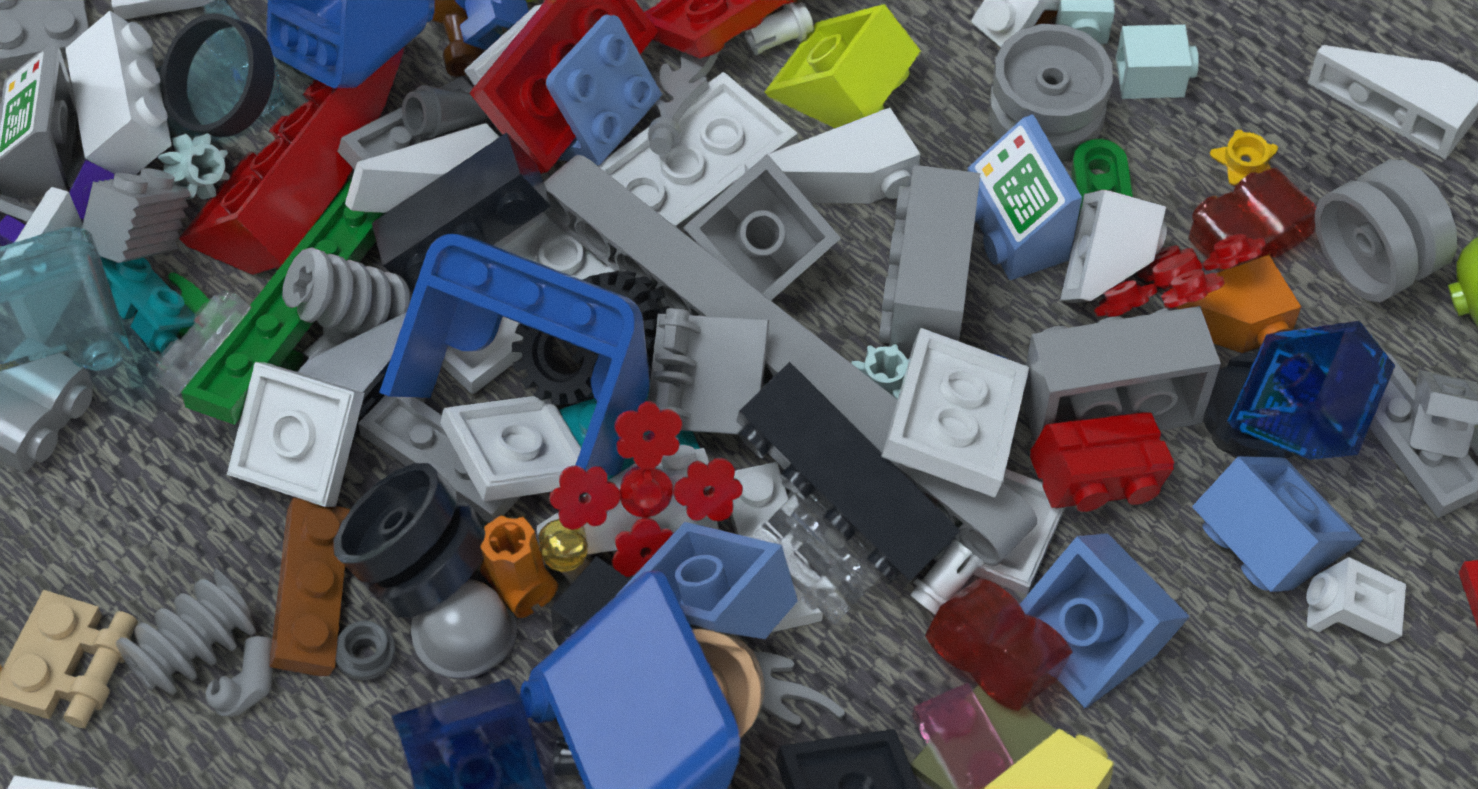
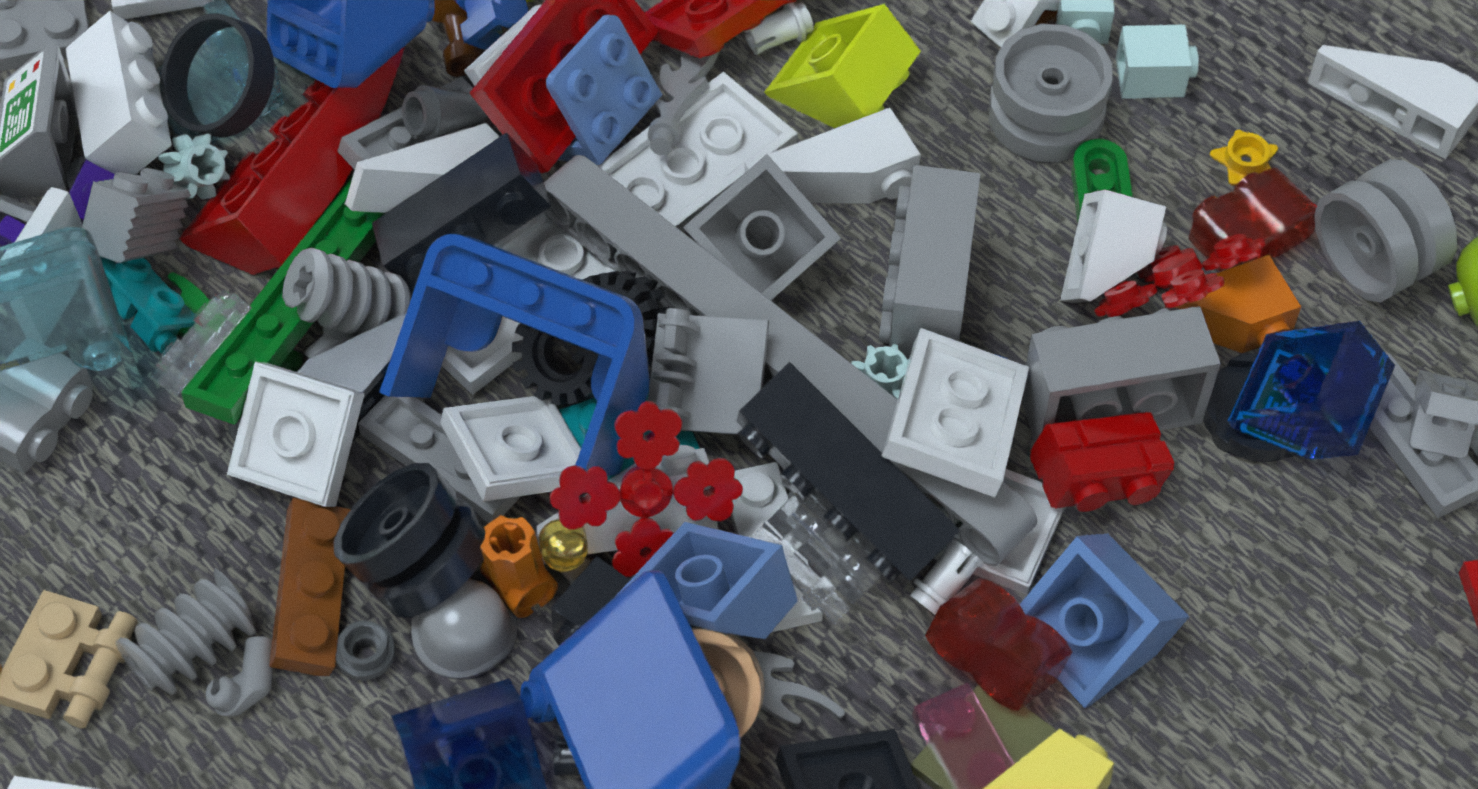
slope [967,115,1082,280] -> none
medium blue slope [1192,456,1363,592] -> none
white bracket [1307,557,1406,644] -> none

